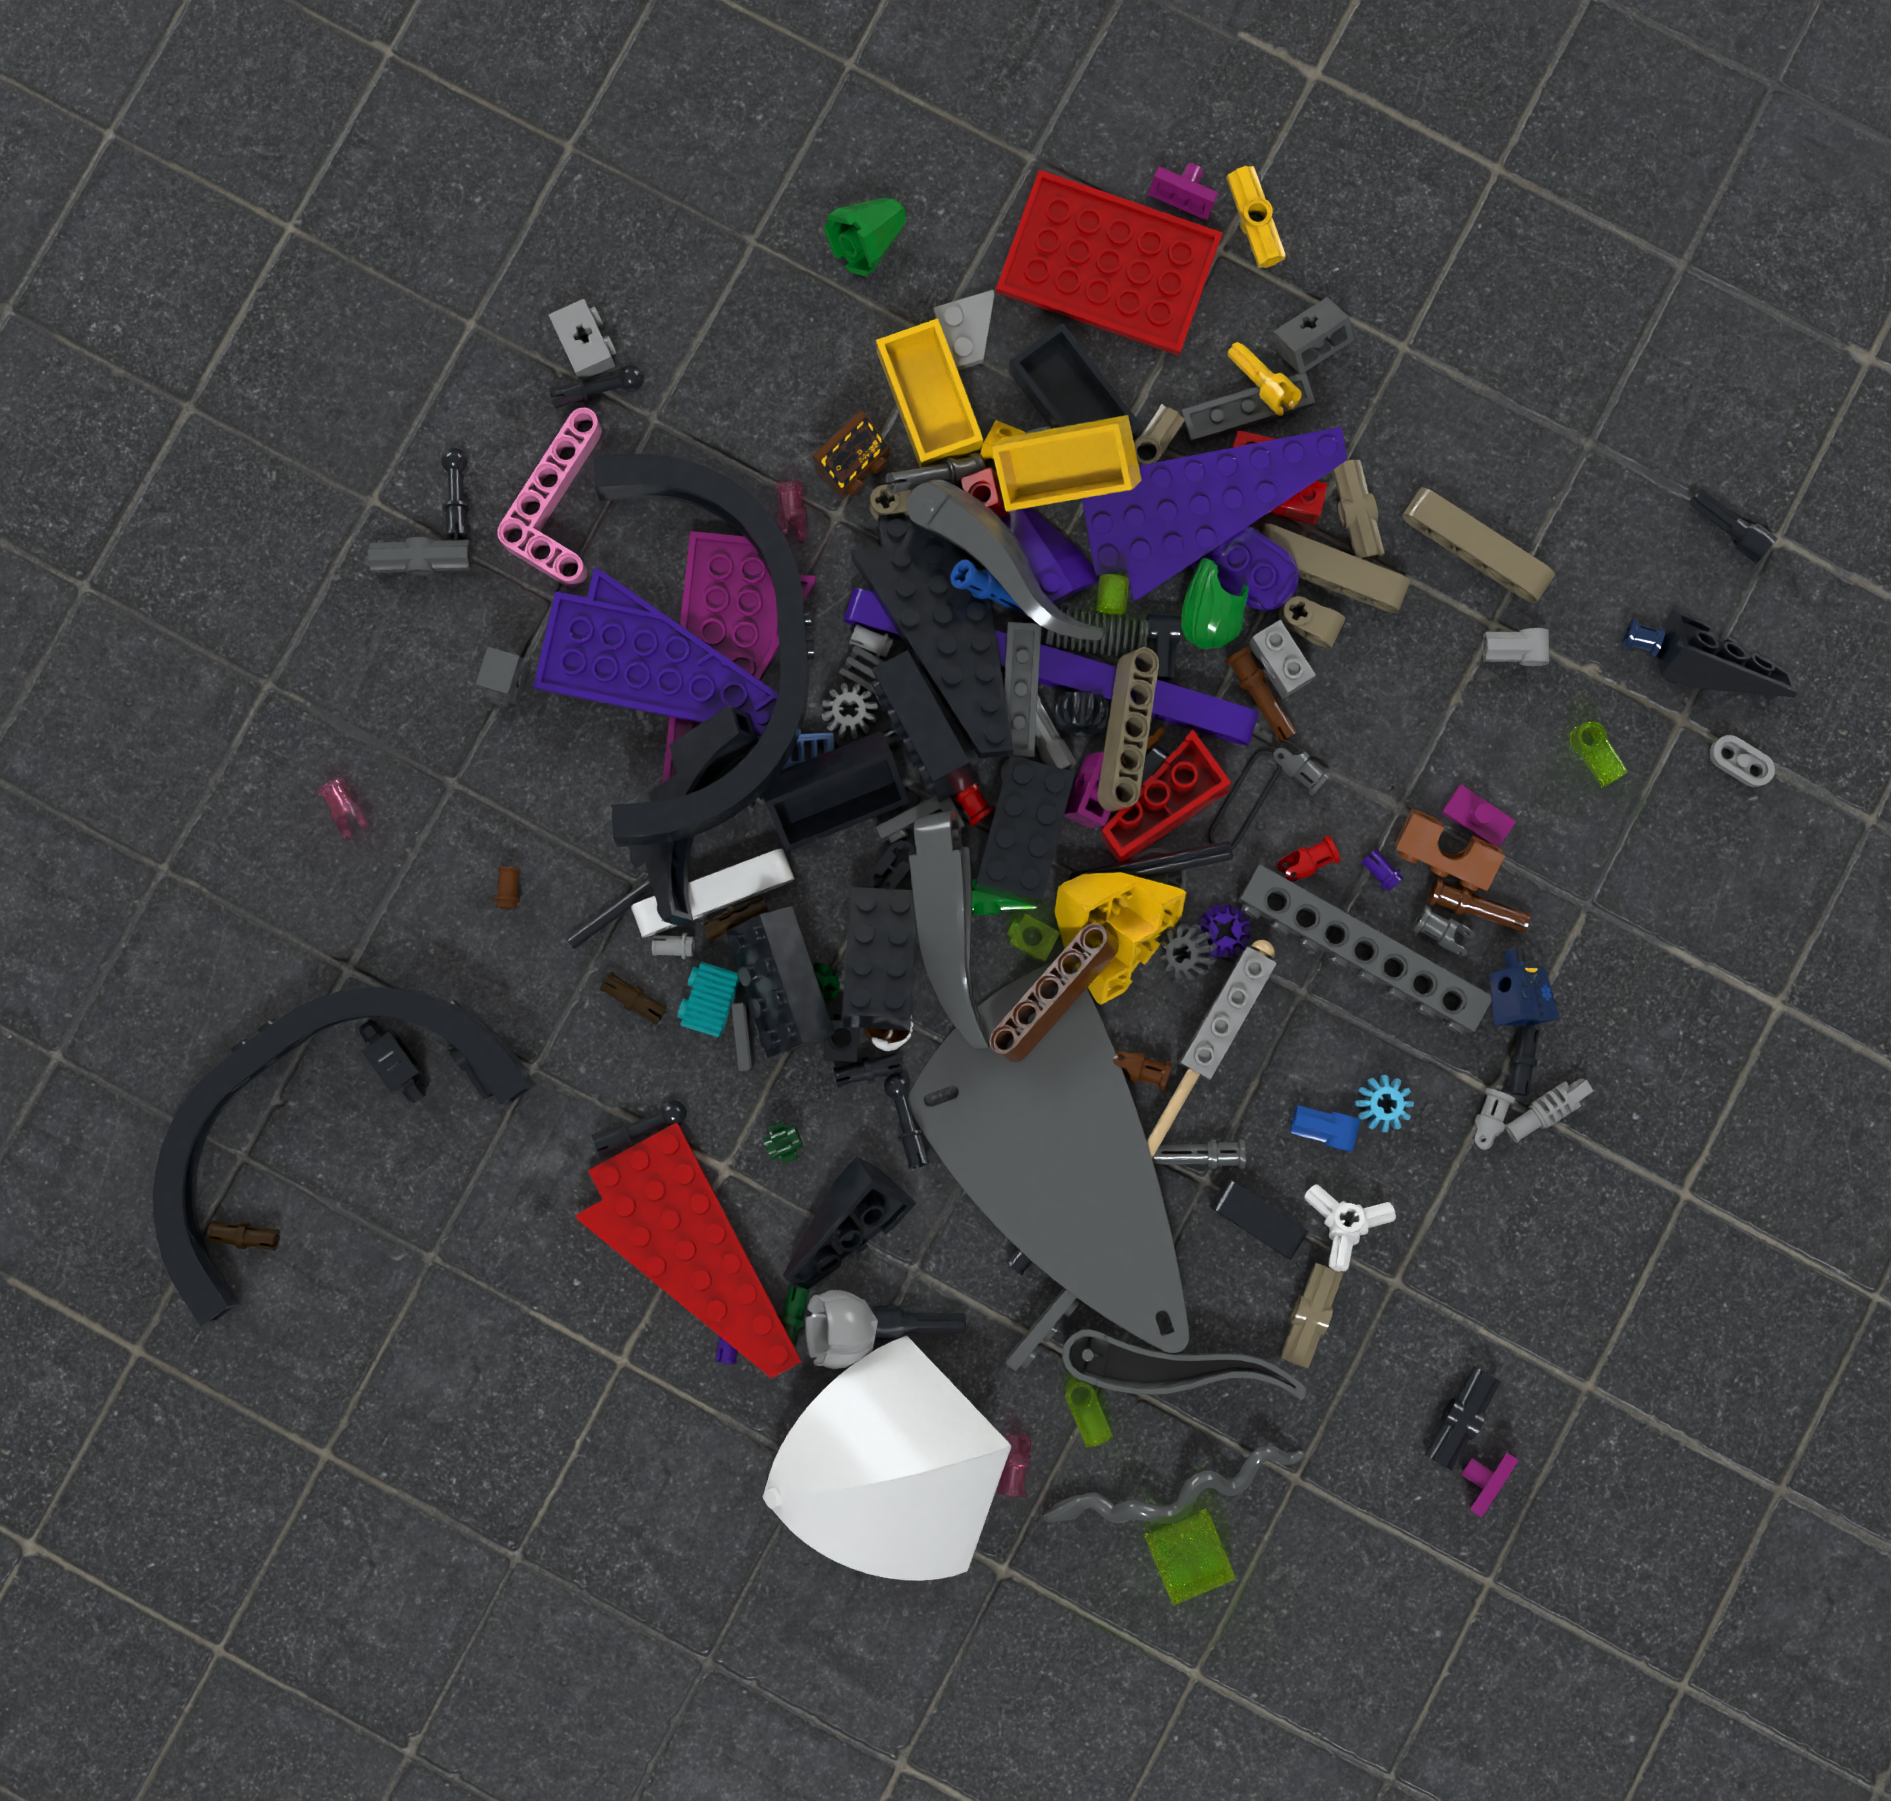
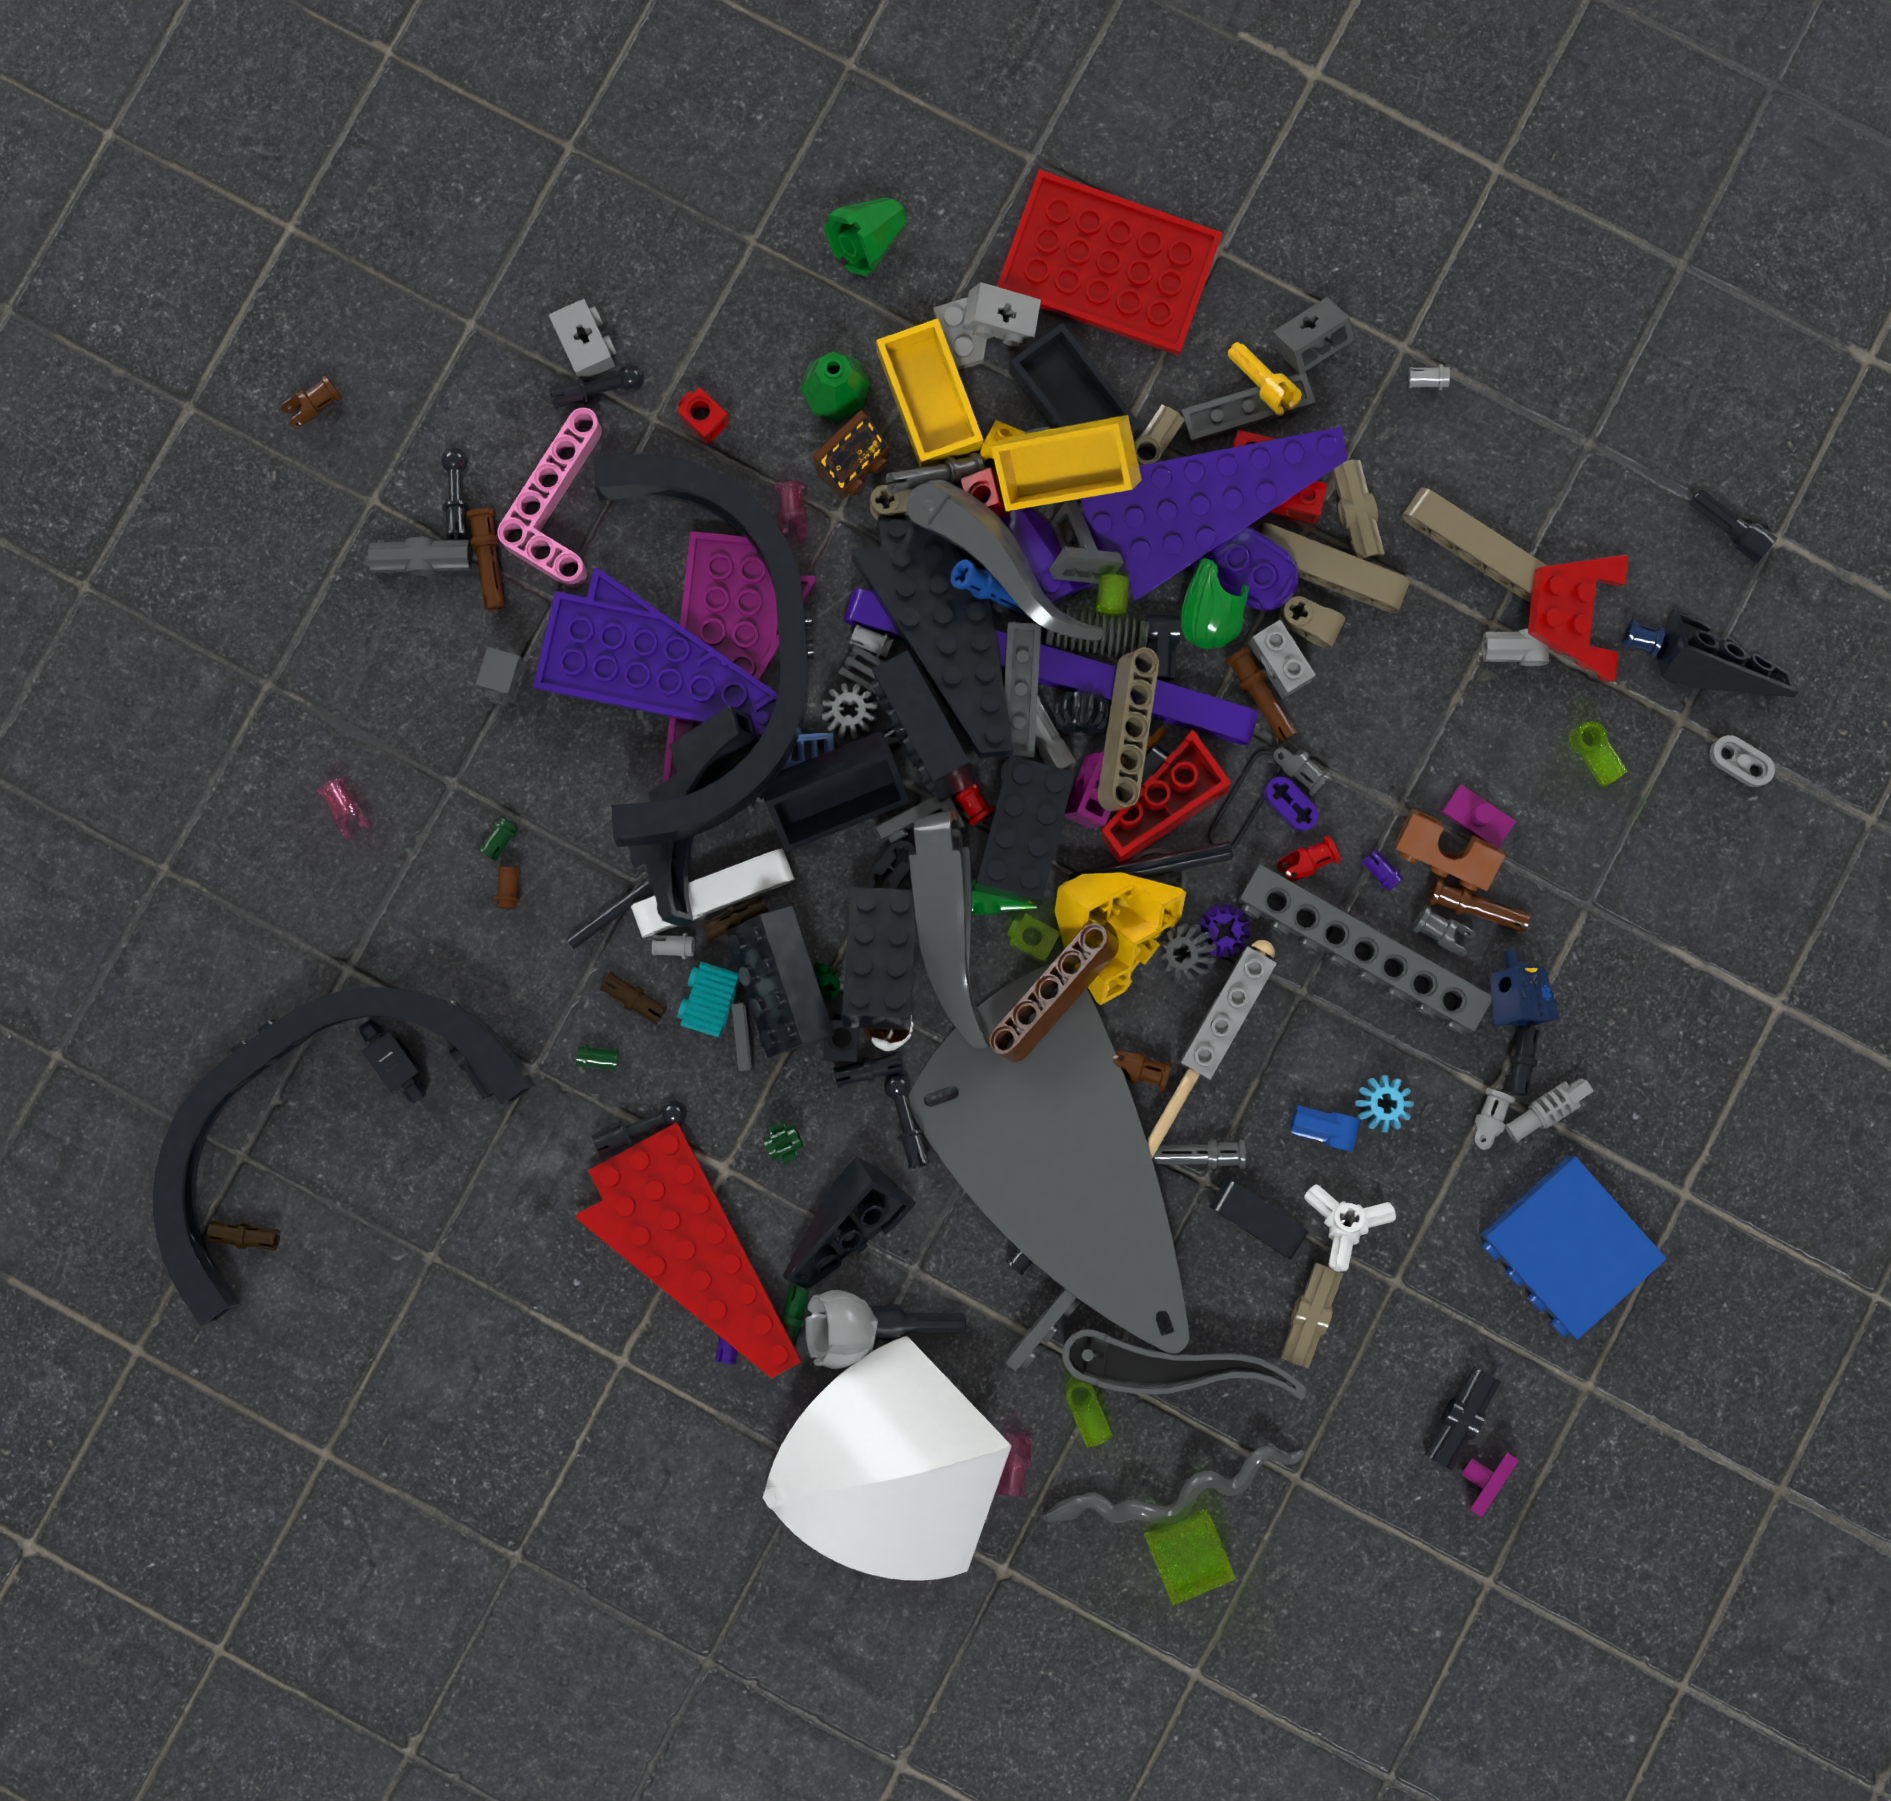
magenta tile [1148,163,1218,221] -> none
yellow piece [1226,166,1286,268] -> none
none -> reddish brown piece [281,374,342,428]
none -> reddish brown pin [466,508,505,610]
none -> dark green pin [478,817,518,861]
none -> dark green pin [576,1044,619,1072]
none -> red brick [677,387,730,446]
none -> green cone [800,351,871,423]
none -> light grey brick [963,282,1041,347]
none -> dark grey bracket [1049,501,1124,585]
none -> dark purple beam [1263,777,1319,831]
none -> light grey pin [1408,364,1450,391]
none -> blue brick [1479,1156,1667,1340]
none -> red wing [1528,555,1628,682]

